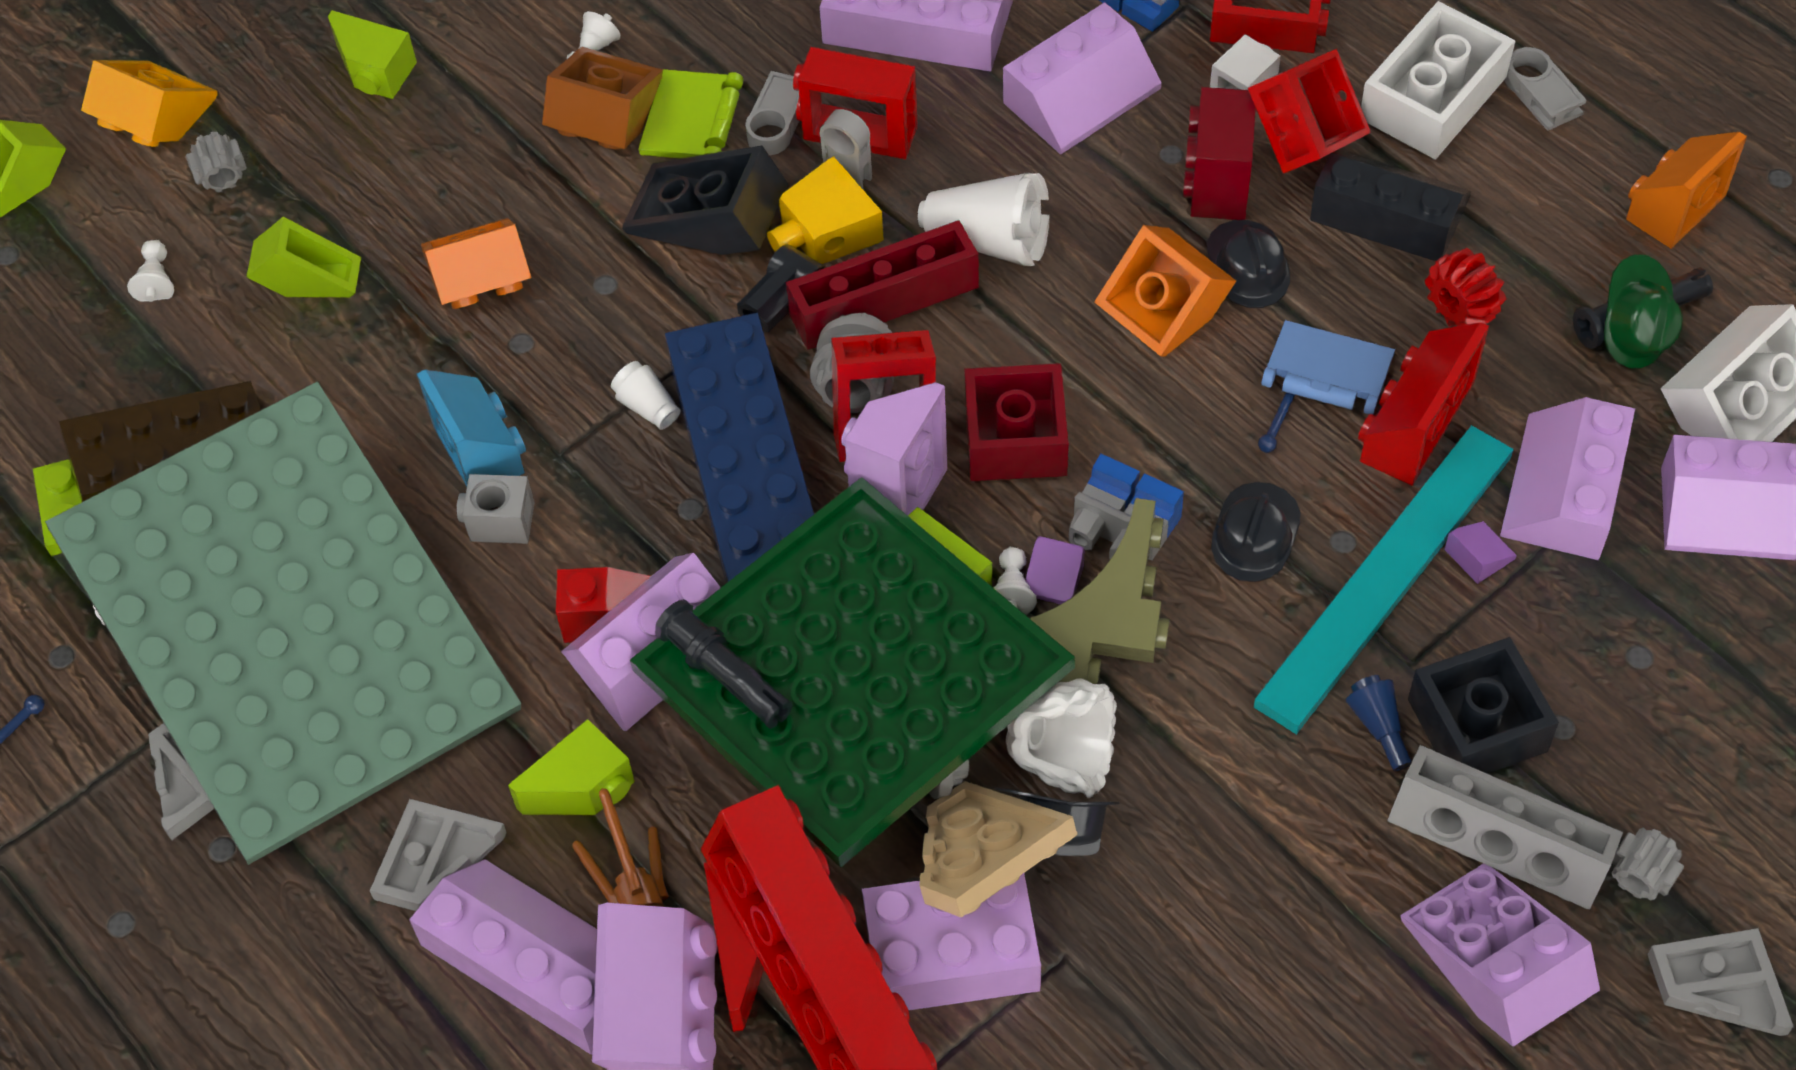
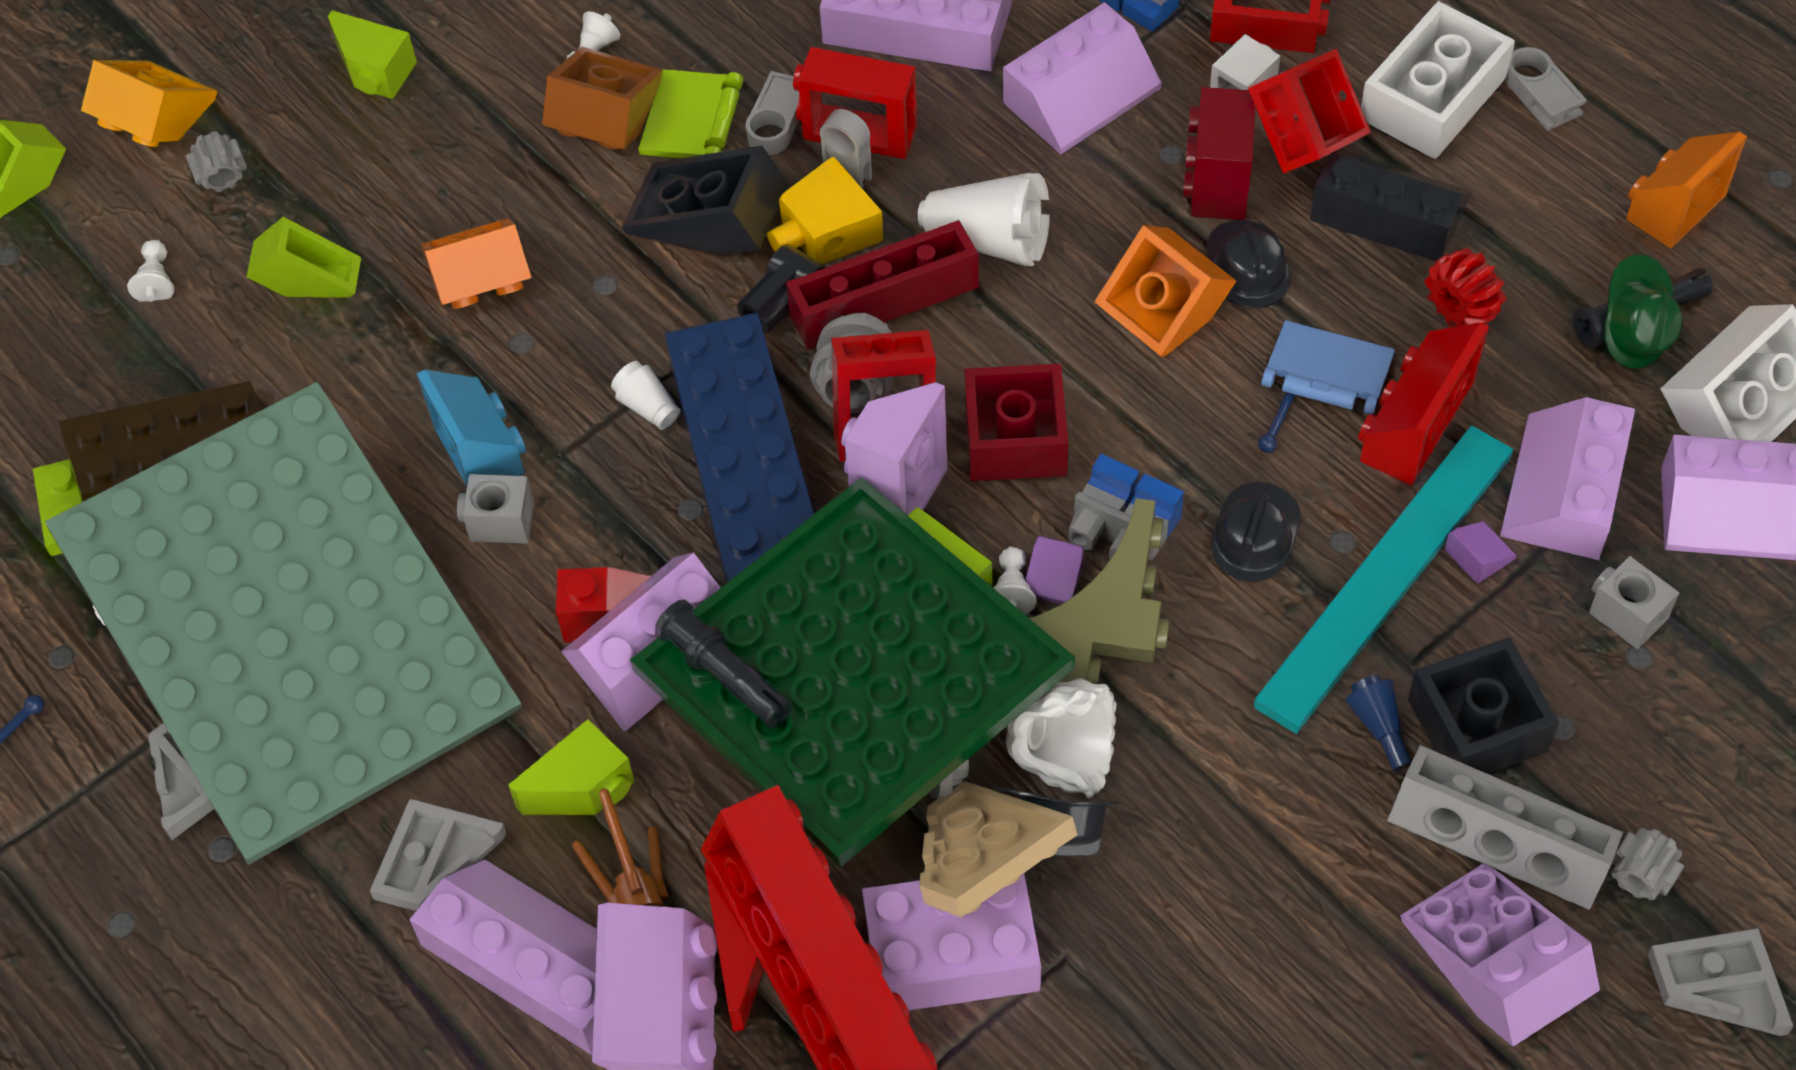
none -> light grey brick [1589,556,1680,649]

